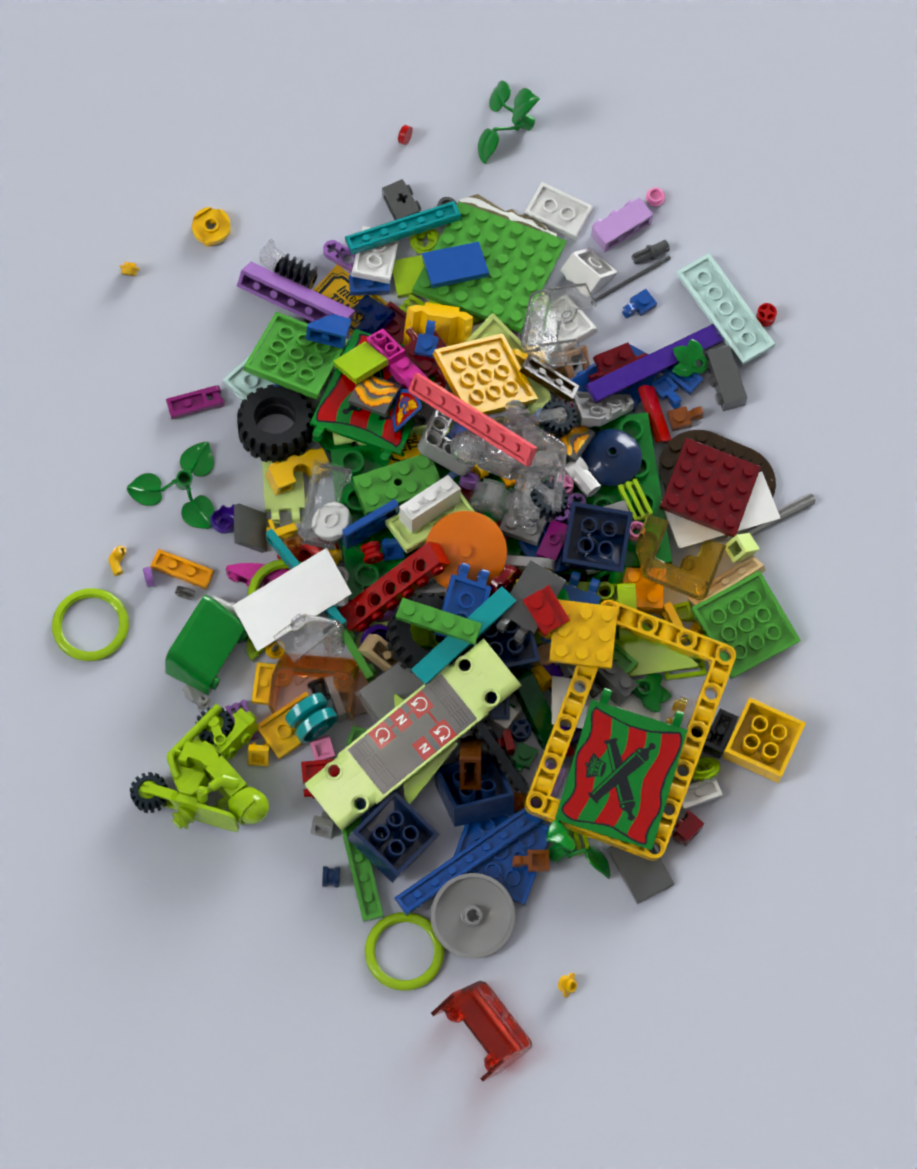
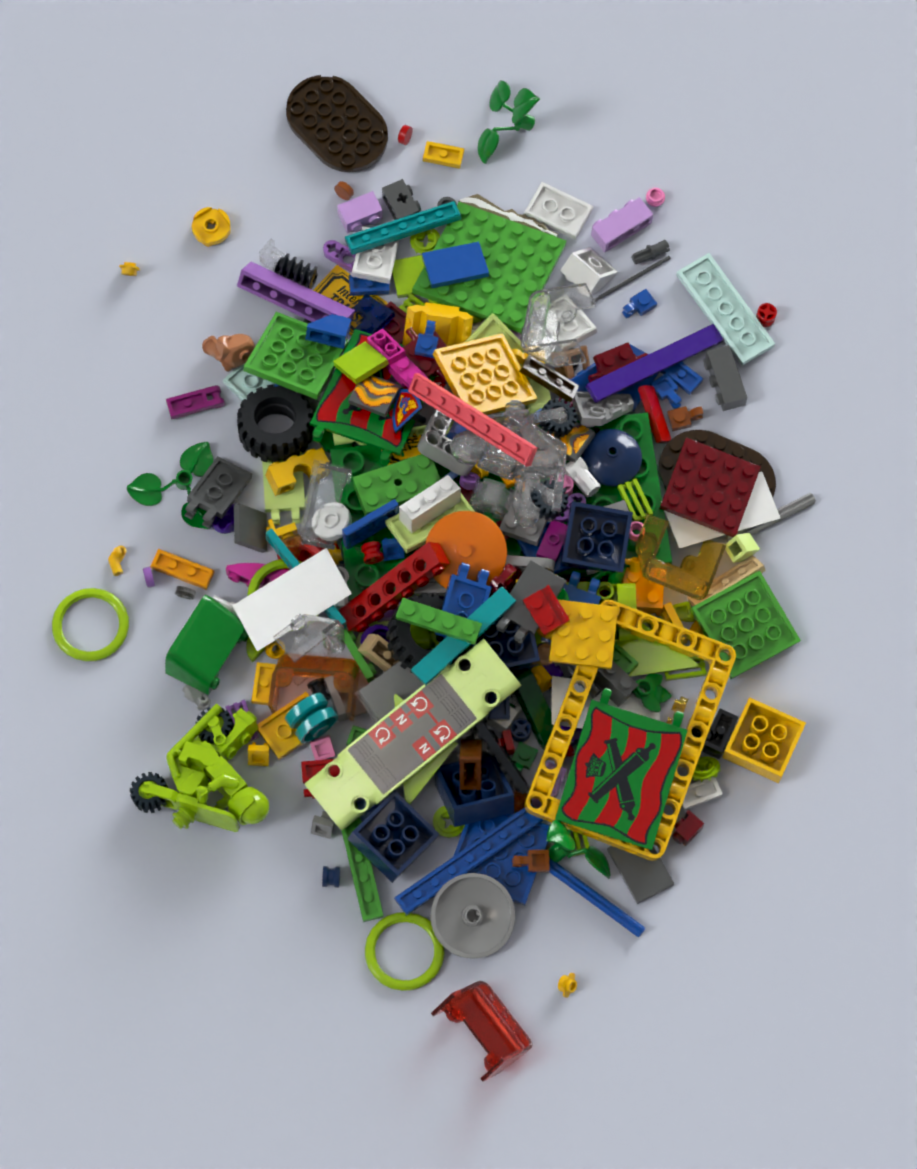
green plate [672,339,708,377] -> none
none -> dark grey tile [185,456,252,528]
none -> nougat head [202,334,255,372]
none -> dark brown plate [286,75,388,172]
none -> dark orange tile [334,181,354,200]
none -> lavender brick [337,191,383,233]
none -> yellow plate [423,141,464,169]
none -> lime gear [433,806,465,838]
none -> blue axle [549,857,645,937]
none -> yellow hand [625,557,641,572]

